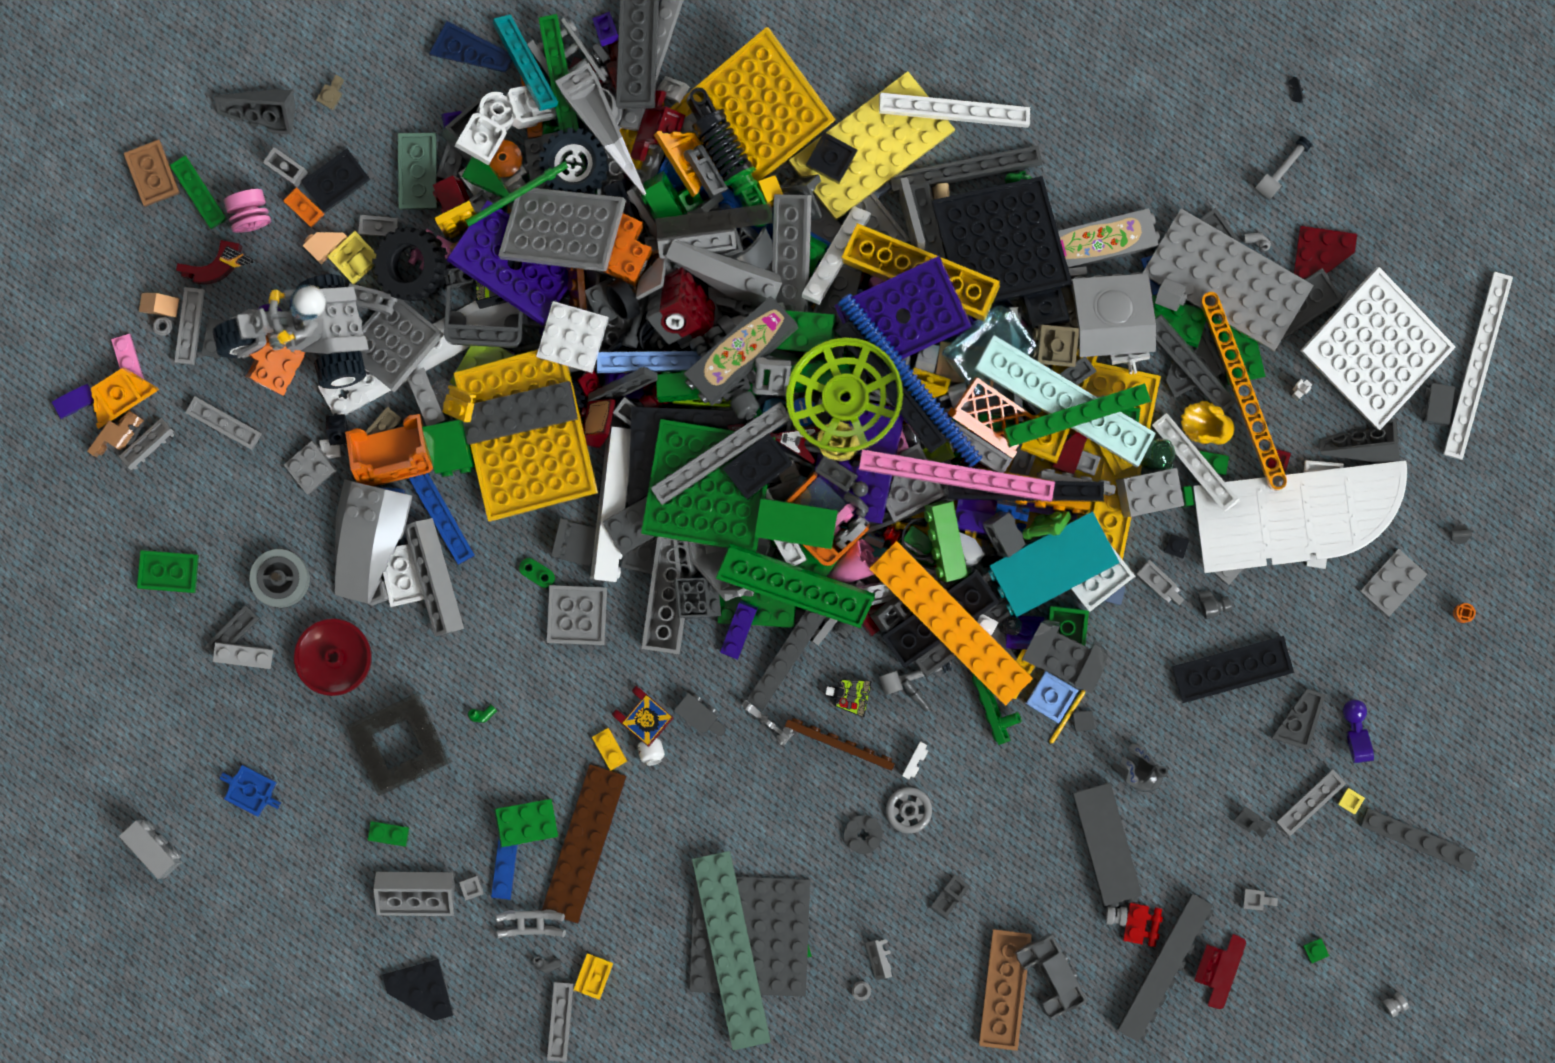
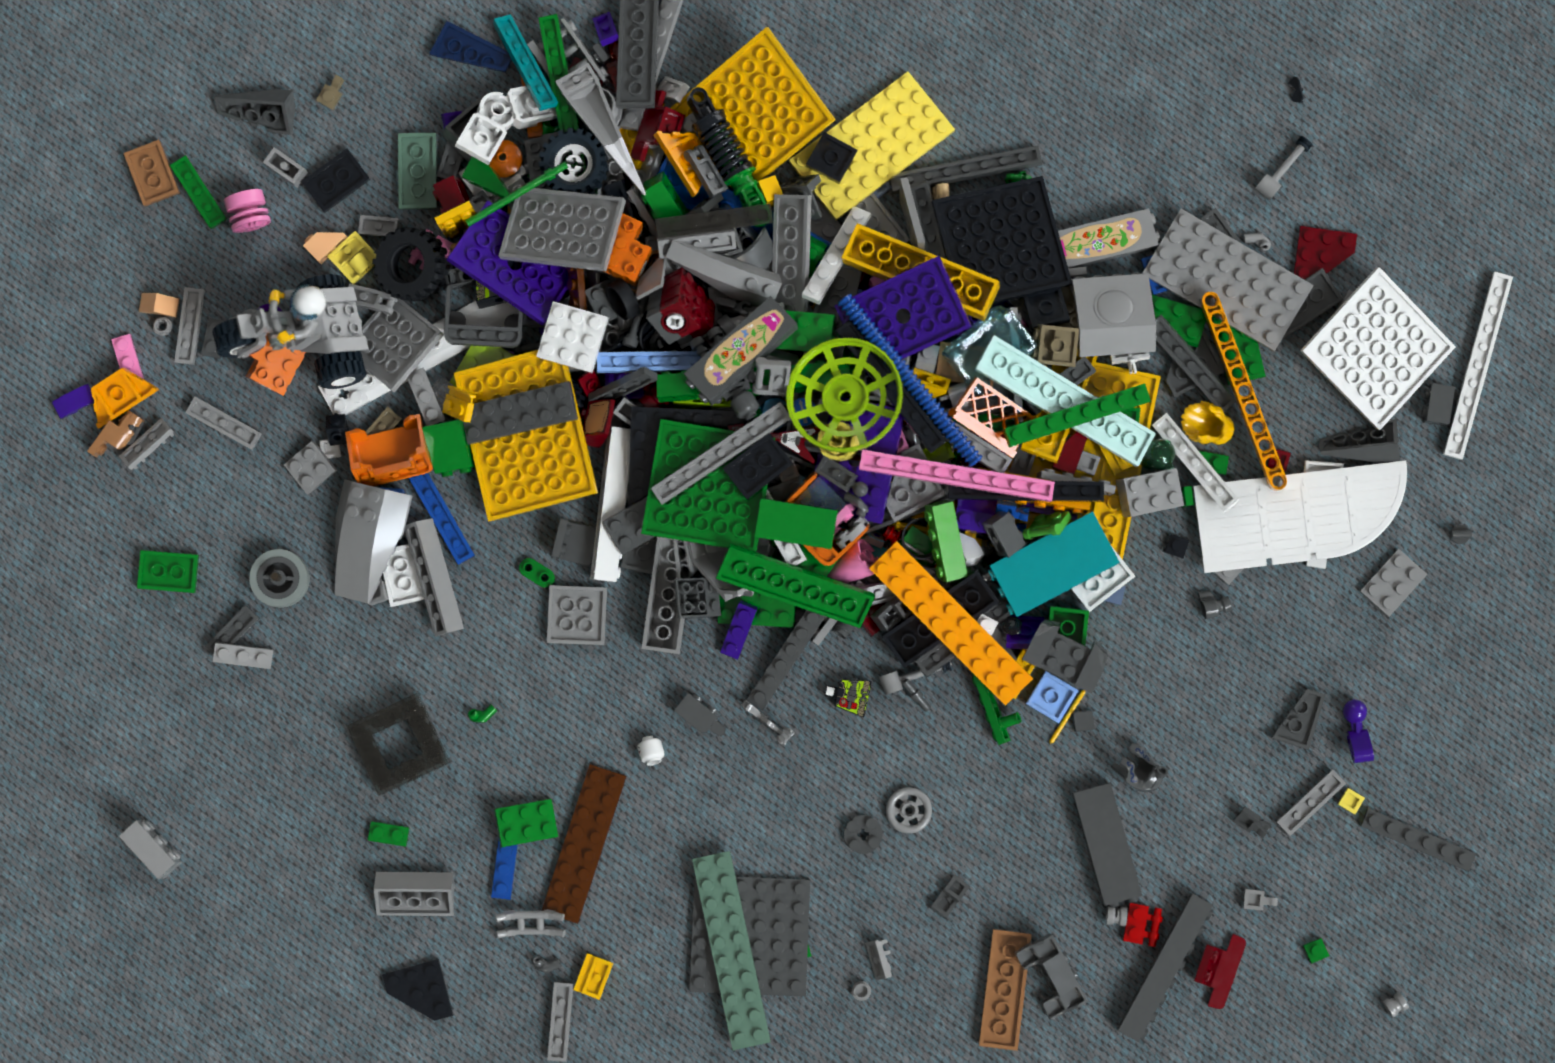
dark red arch [176,240,242,285] -> none
sticker [219,246,254,267] -> none
blue plate [220,765,281,817] -> none
orange plate [283,187,325,228] -> none
dark red dish [294,619,372,696] -> none
light grey plate [459,876,484,901] -> none
yellow plate [592,728,627,771] -> none
flag [612,686,674,747] -> none
green bracket [677,188,703,213] -> none
reddish brown plate [785,718,895,771] -> none
white plate [879,93,1030,128] -> none
white plate [902,742,928,780] -> none
light grey hinge [1136,560,1184,606] -> none
light grey brick [1155,278,1187,311] -> none
black plate [1172,636,1294,704] -> none
white plate [1292,379,1312,401] -> none
orange wheel [1453,603,1476,623] -> none

